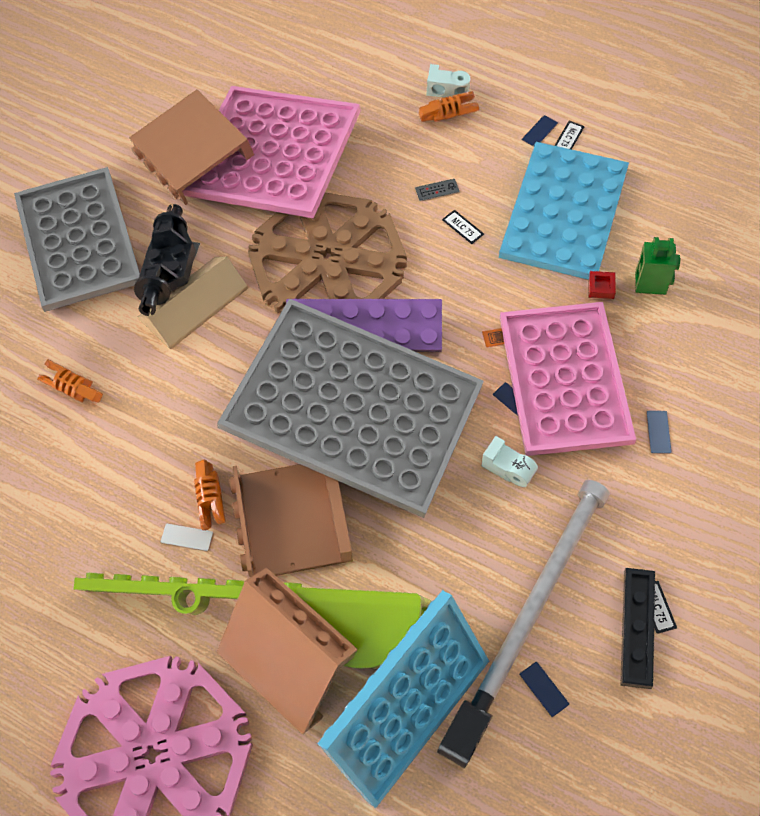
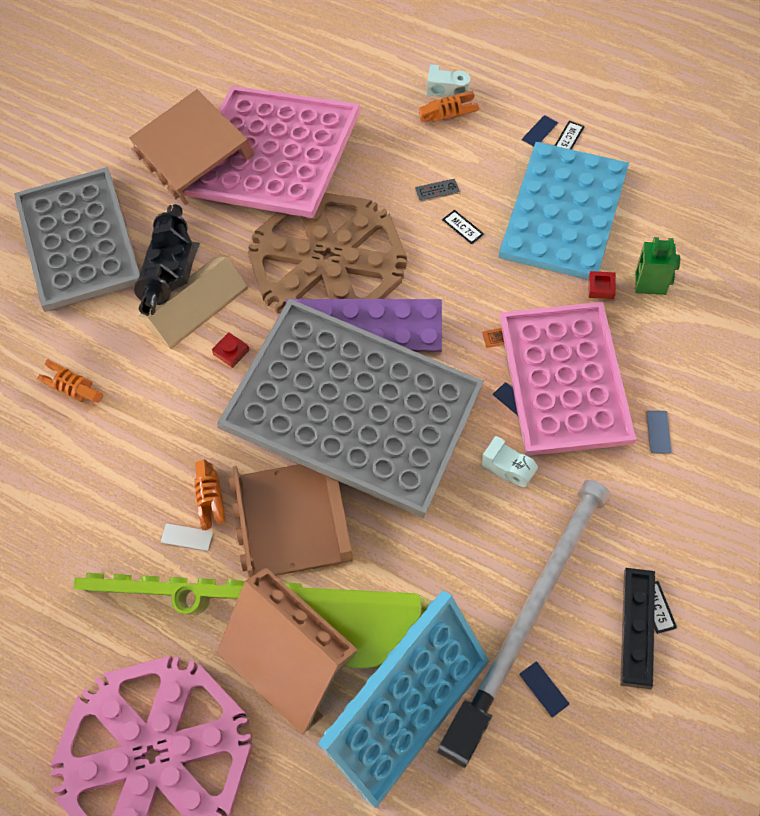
none -> red plate [212,332,250,368]

